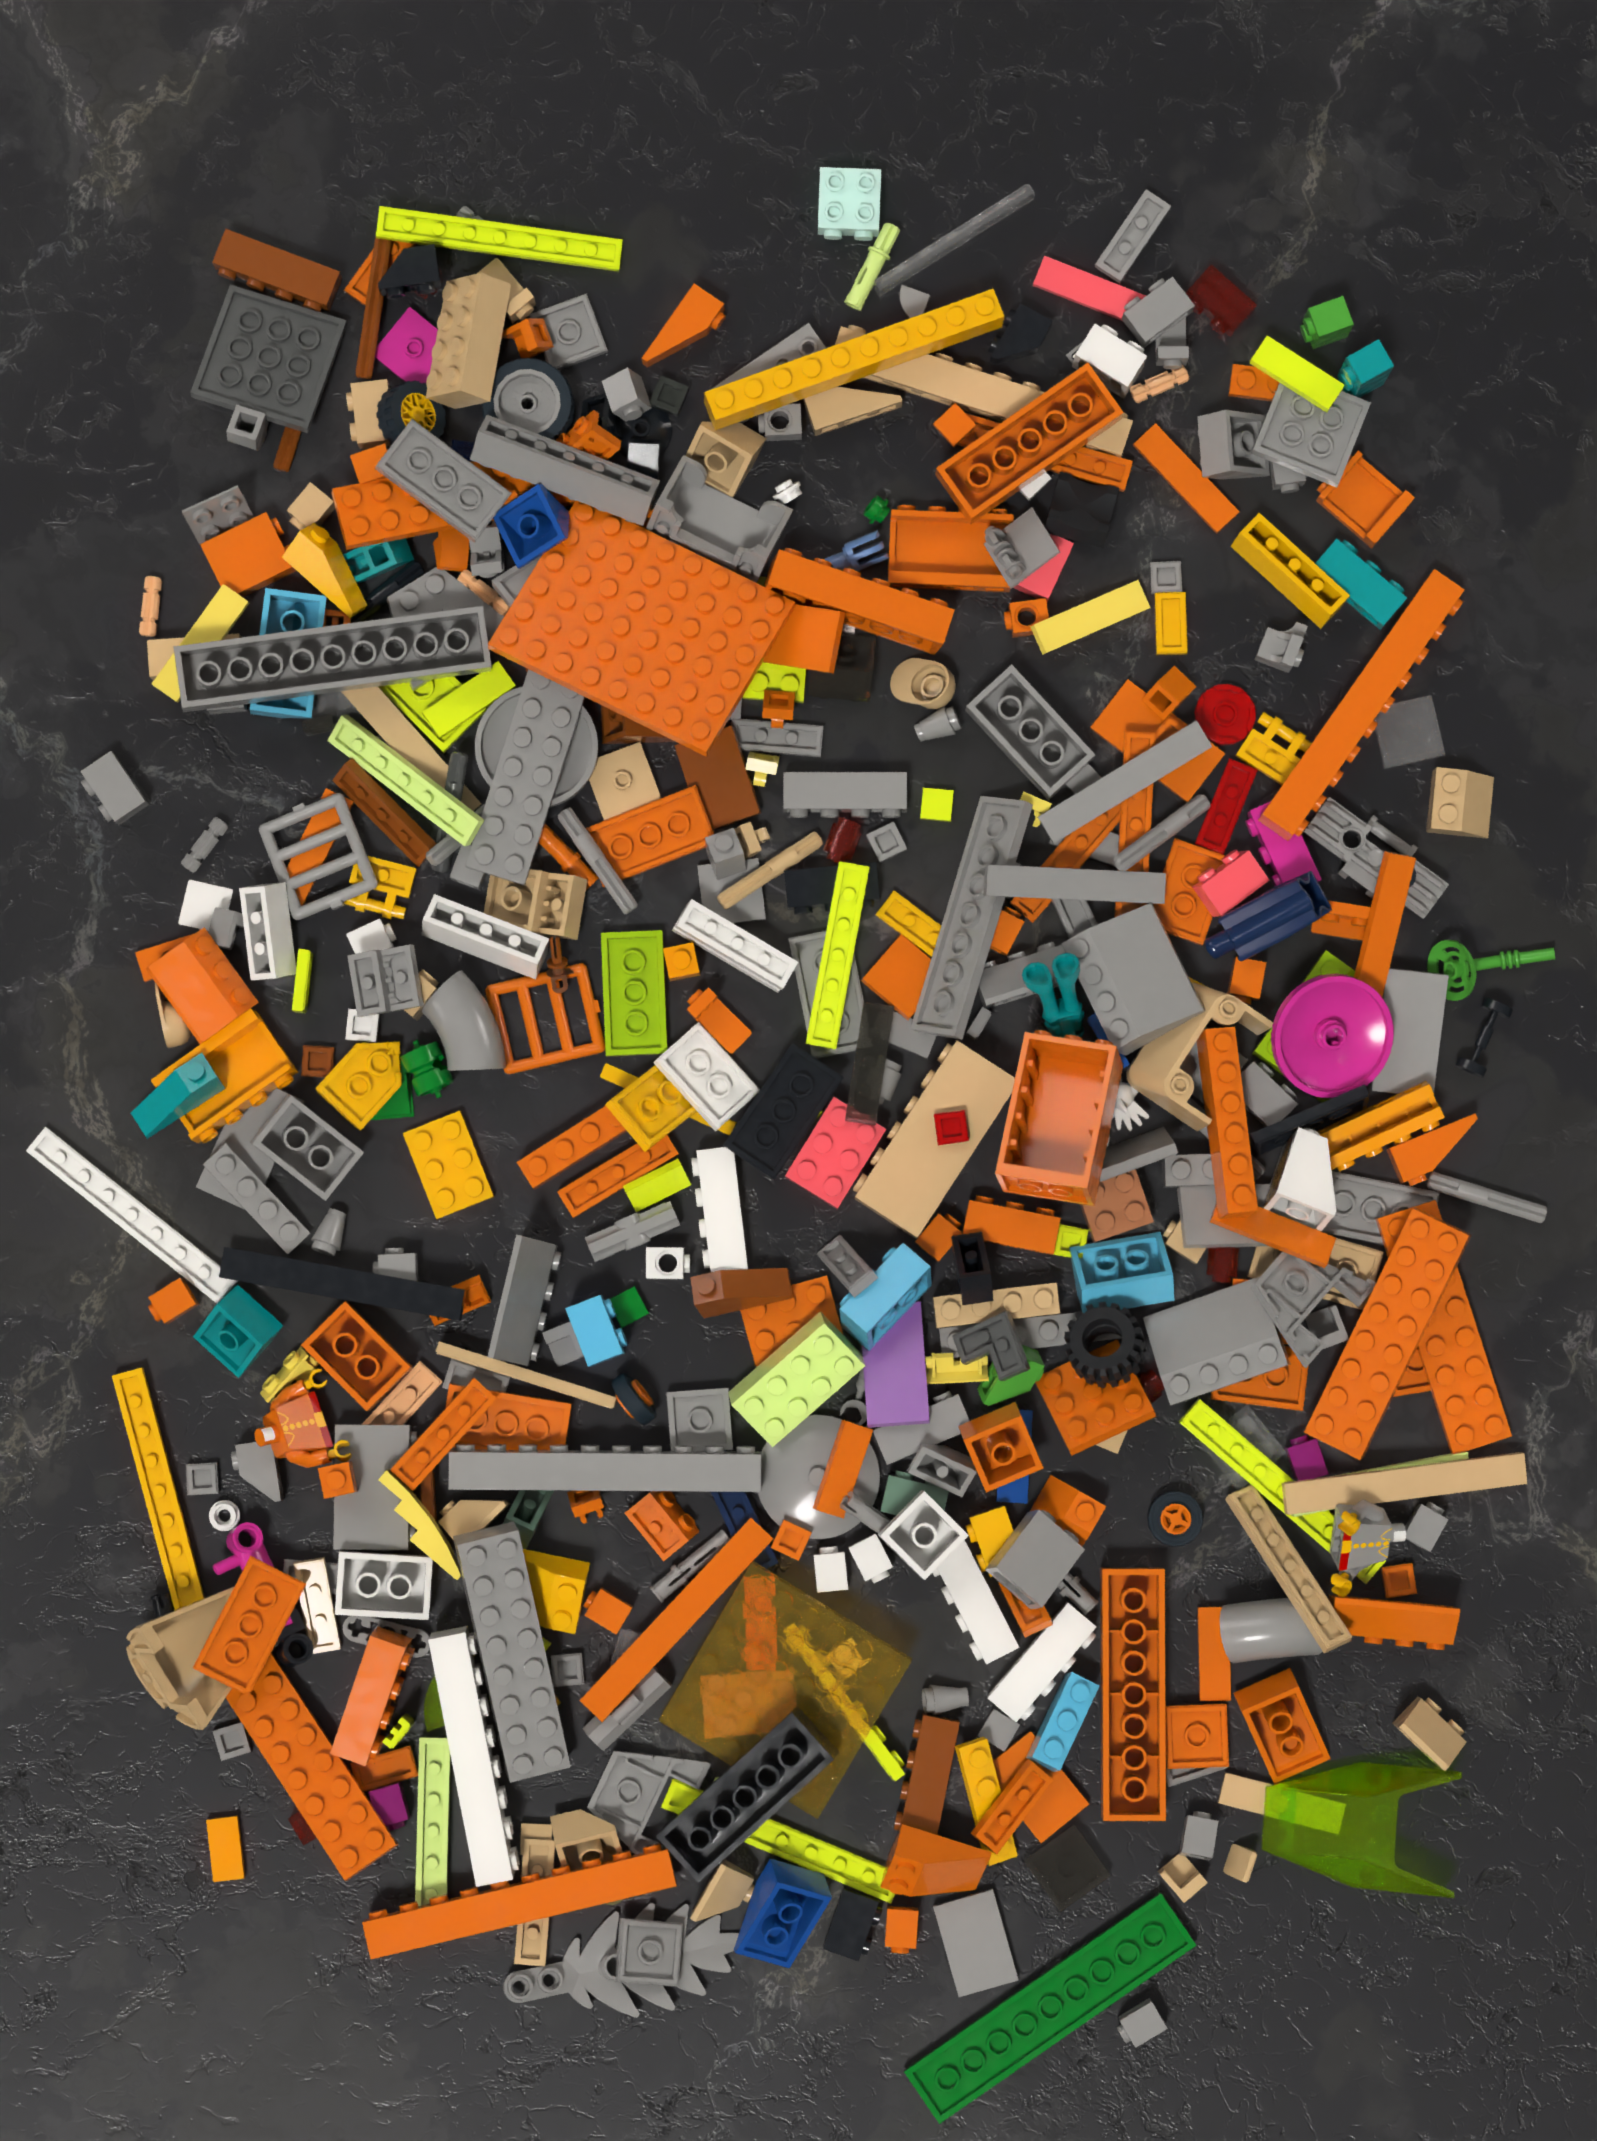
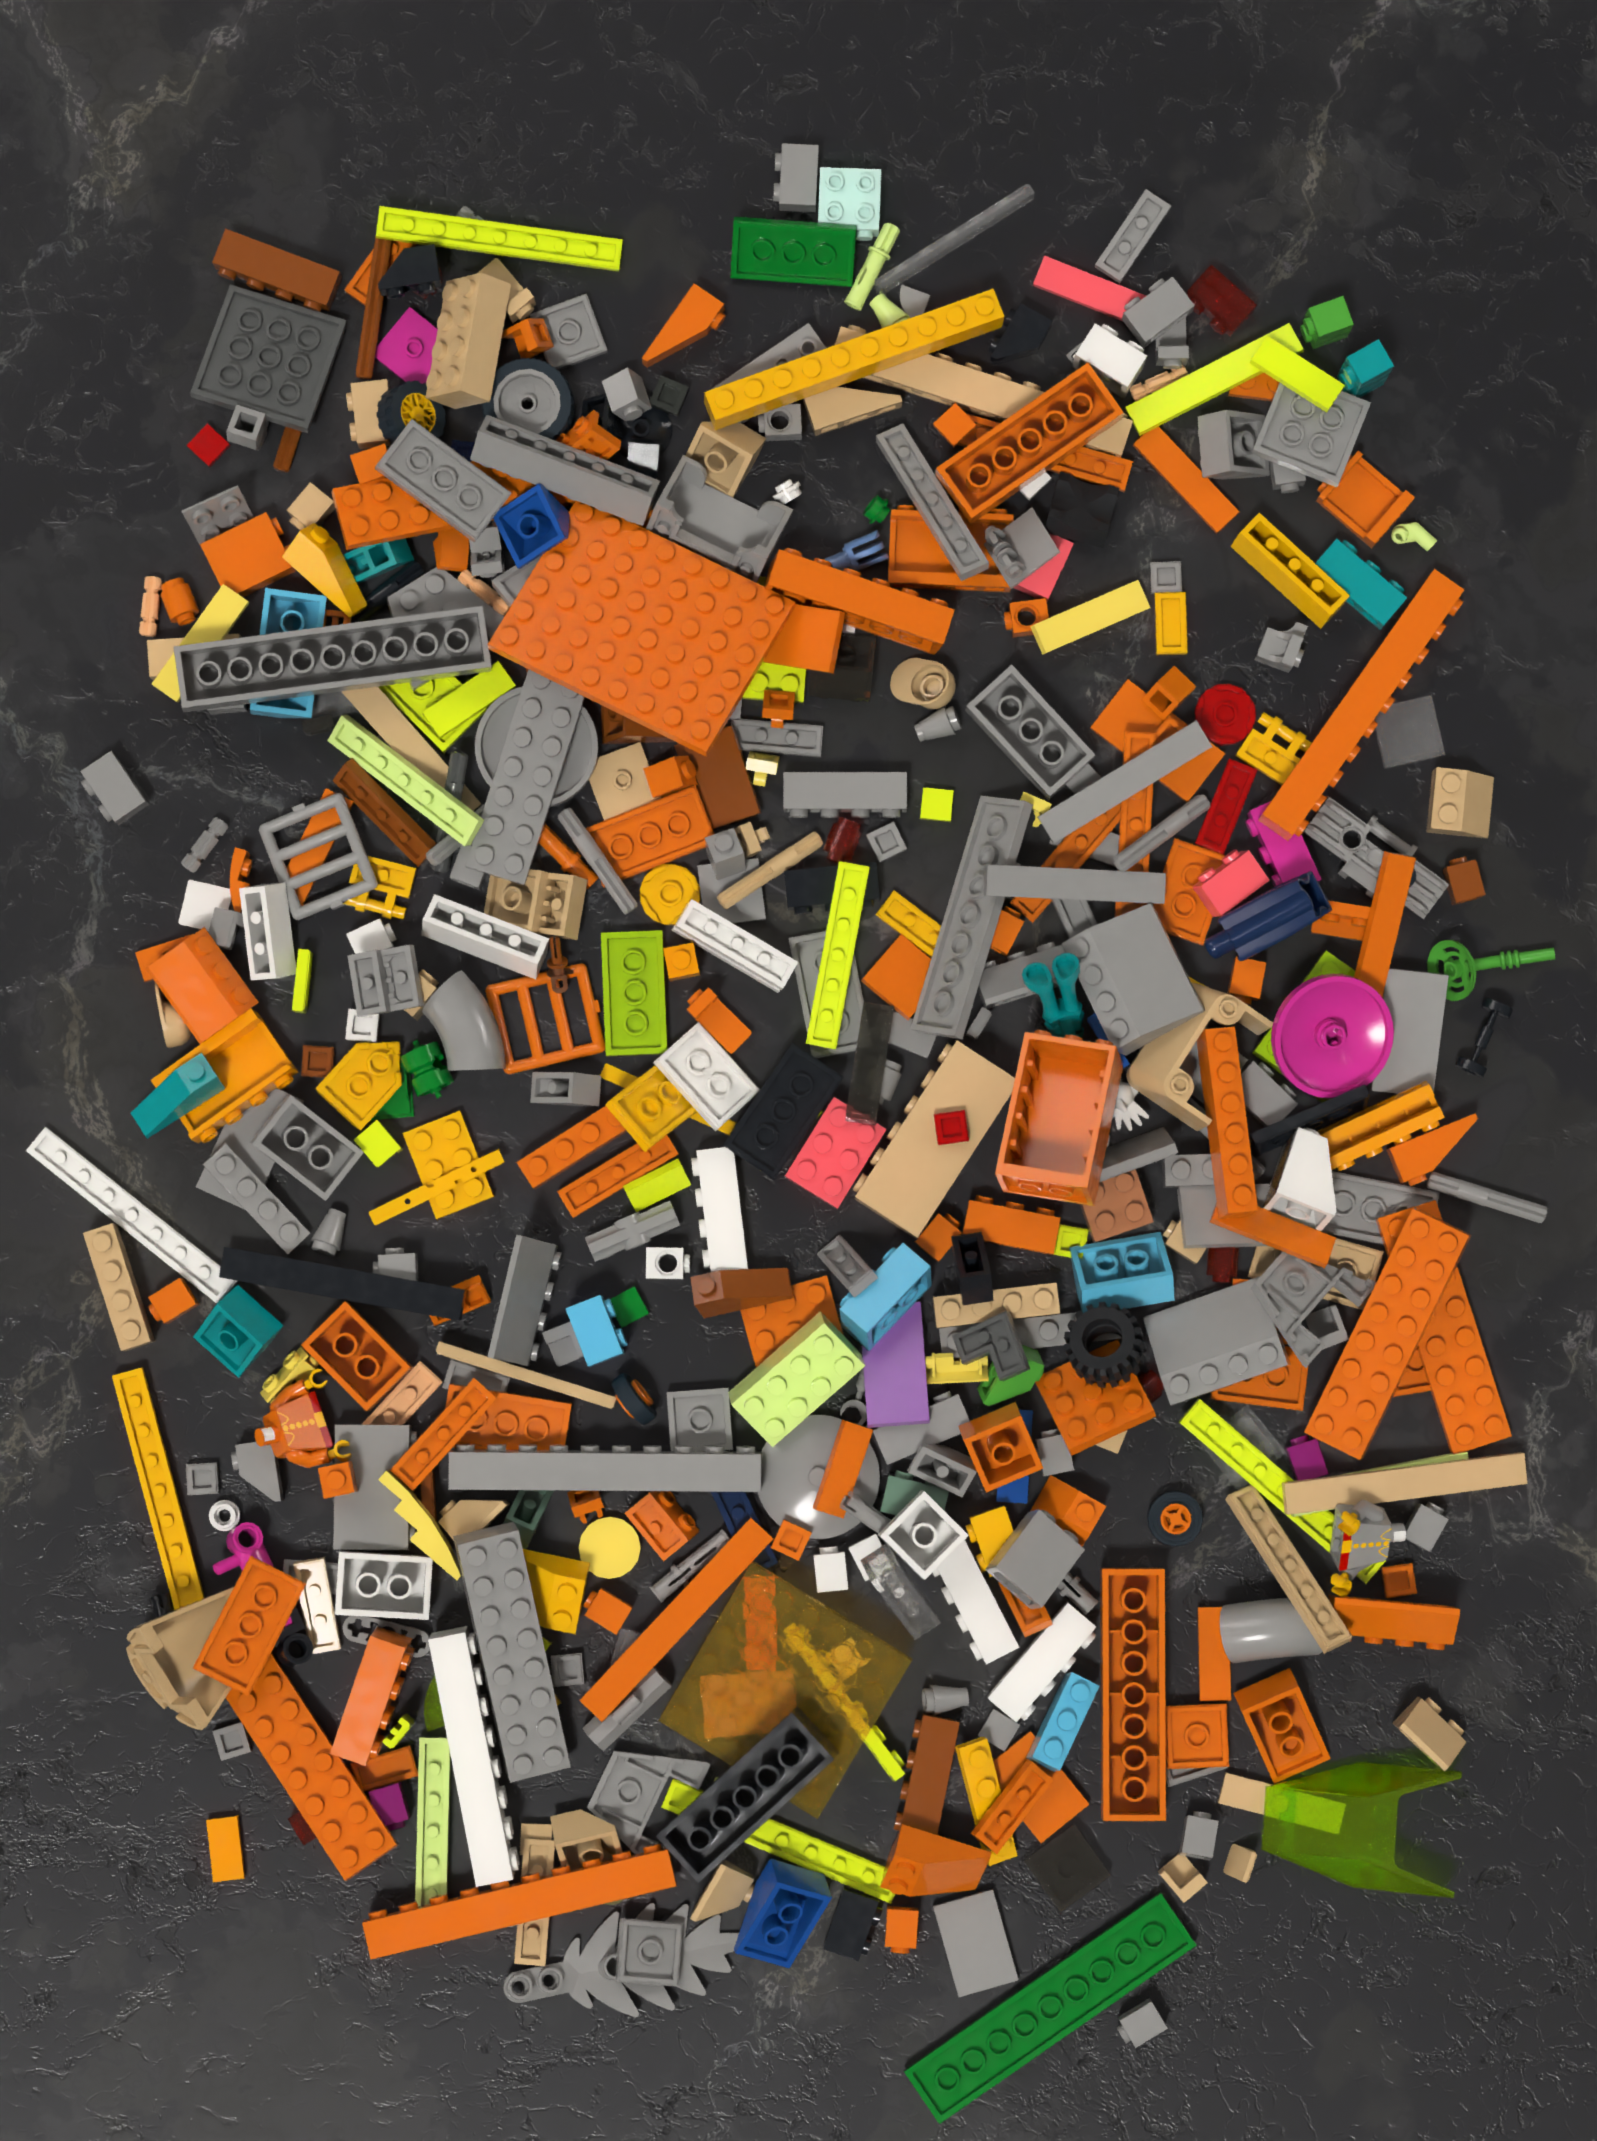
none -> tan brick [83,1223,155,1351]
none -> orange brick [160,578,199,626]
none -> red tile [186,423,231,468]
none -> orange slope [230,847,253,913]
none -> neon yellow panel [354,1120,403,1167]
none -> yellow piece [369,1149,505,1225]
none -> light grey slope [530,1072,601,1106]
none -> light yellow tile [579,1516,641,1579]
none -> yellow tile [640,864,700,925]
none -> orange brick [643,755,698,798]
none -> green tile [730,217,857,287]
none -> light grey brick [773,143,819,212]
none -> clear brick [860,1543,941,1640]
none -> yellowish green cone [869,293,910,328]
none -> light grey plate [876,424,989,581]
none -> light grey brick [1035,1429,1074,1476]
none -> neon yellow tile [1125,323,1304,436]
none -> yellowish green arm [1391,522,1438,552]
none -> dark orange brick [1442,856,1486,906]

